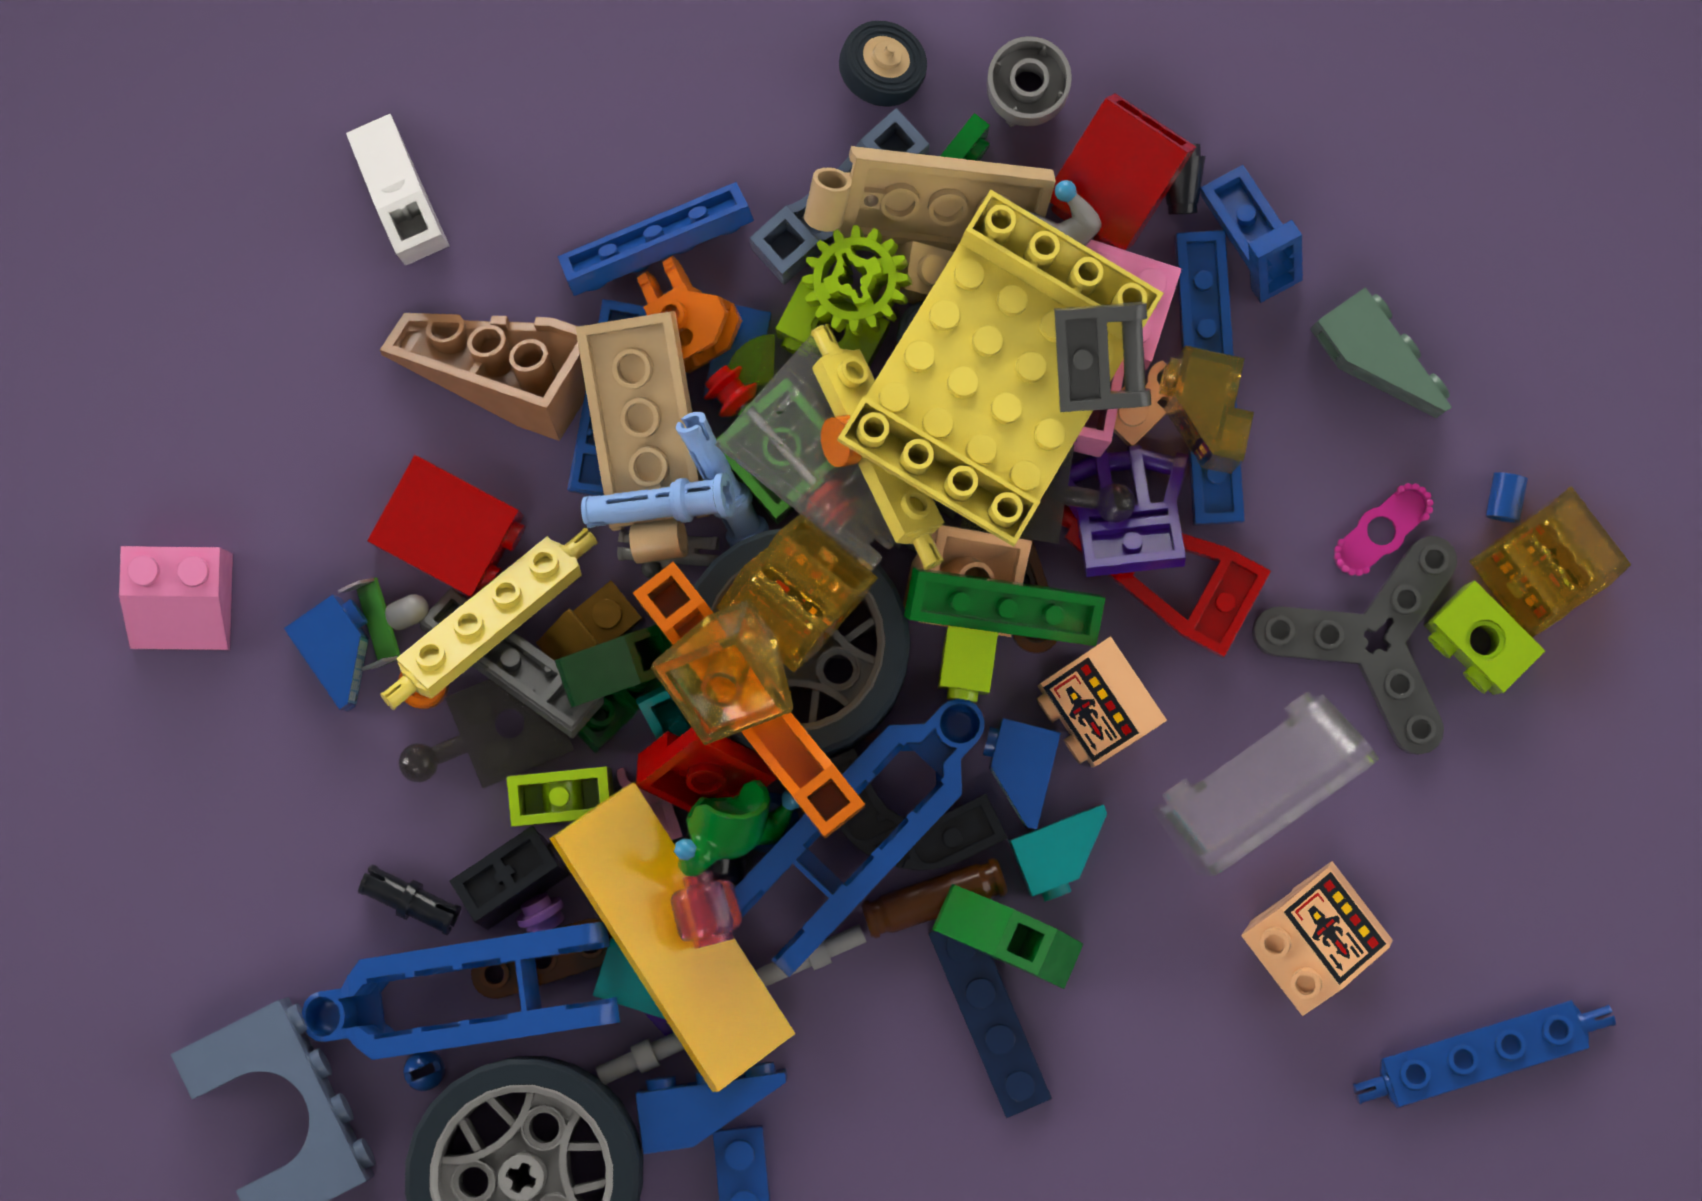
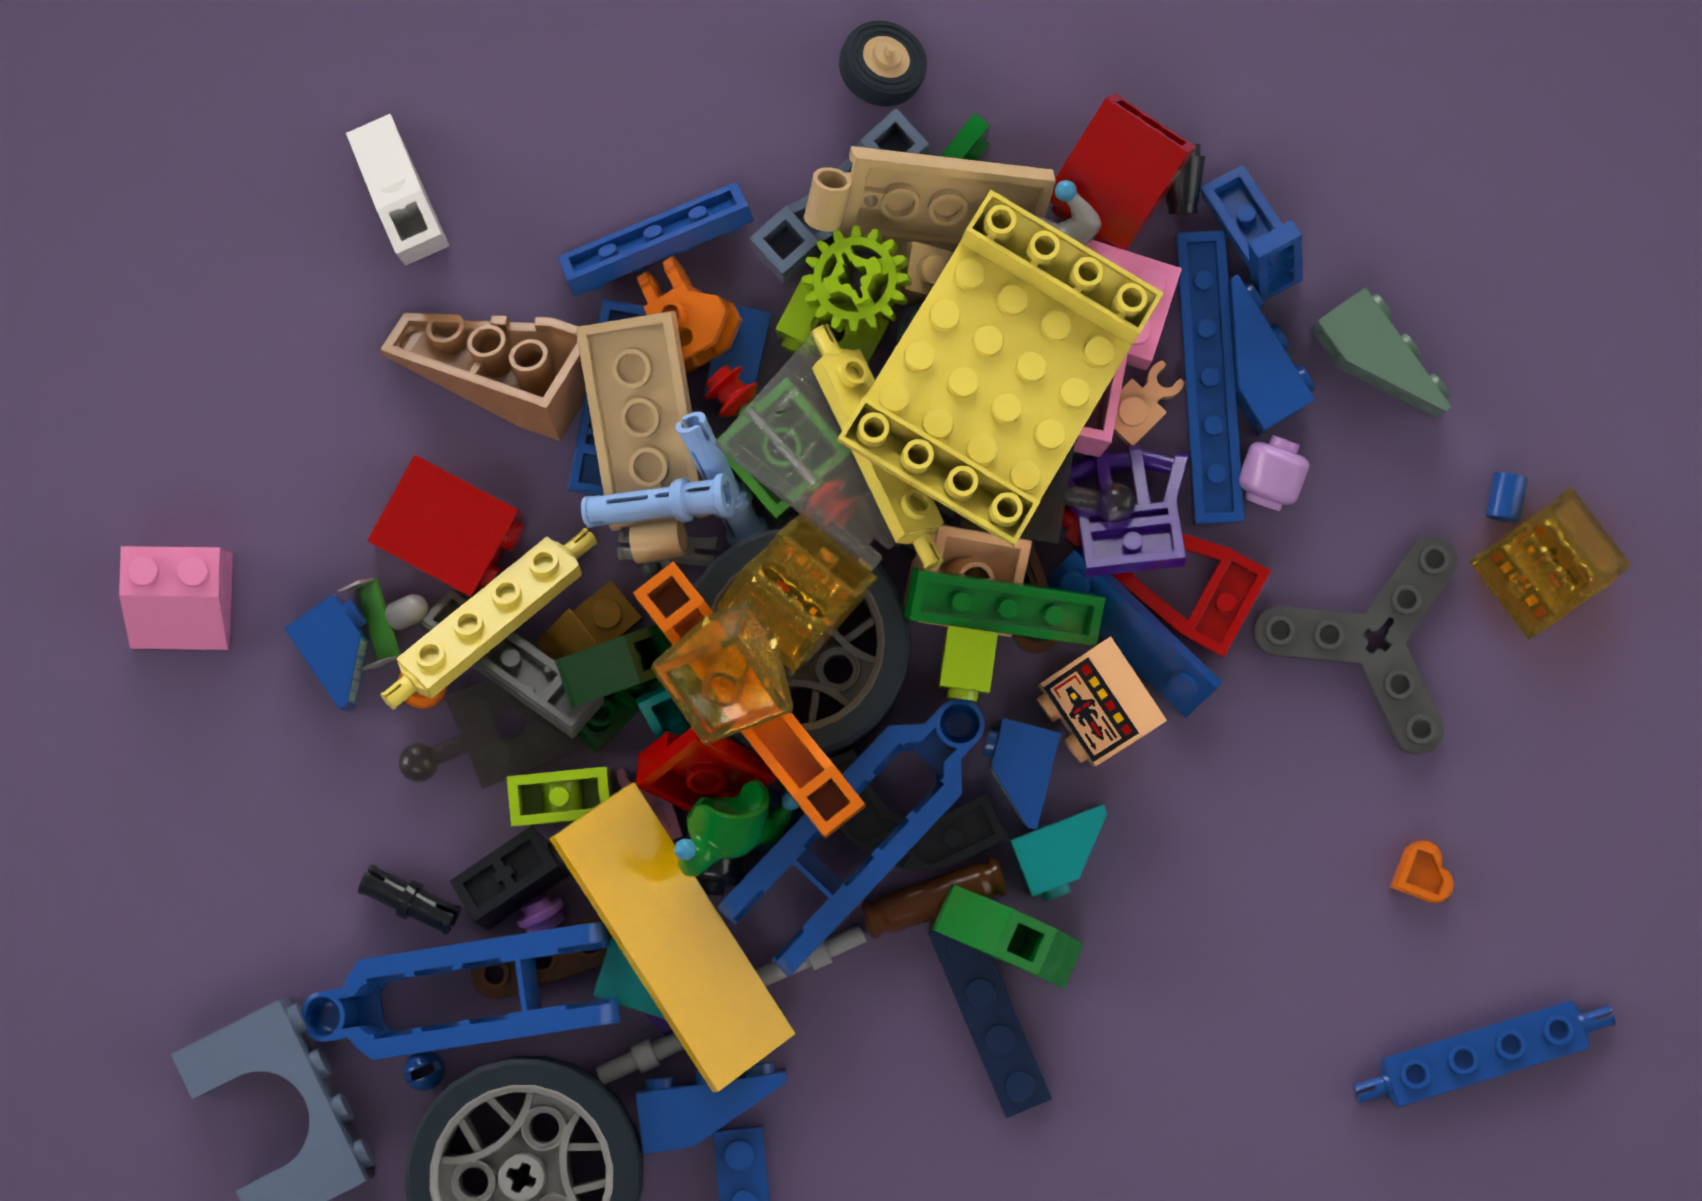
clear pink head [670,871,742,949] -> none
clear neon green tile [728,334,775,385] -> none
orange tile [821,415,862,467] -> none
light grey piece [987,36,1072,127] -> none
dark grey plate [1054,302,1151,412] -> none
clear windscreen [1152,691,1379,876] -> none
clear yellow piece [1159,345,1254,474] -> none
light nougat piece [1241,861,1393,1016] -> none
dark pink piece [1334,483,1434,576] -> none
lime brick [1424,580,1545,695] -> none
none -> blue plate [1046,545,1222,718]
none -> blue slope [1229,274,1315,436]
none -> lavender head [1239,435,1309,511]
none -> orange tile [1389,840,1454,903]

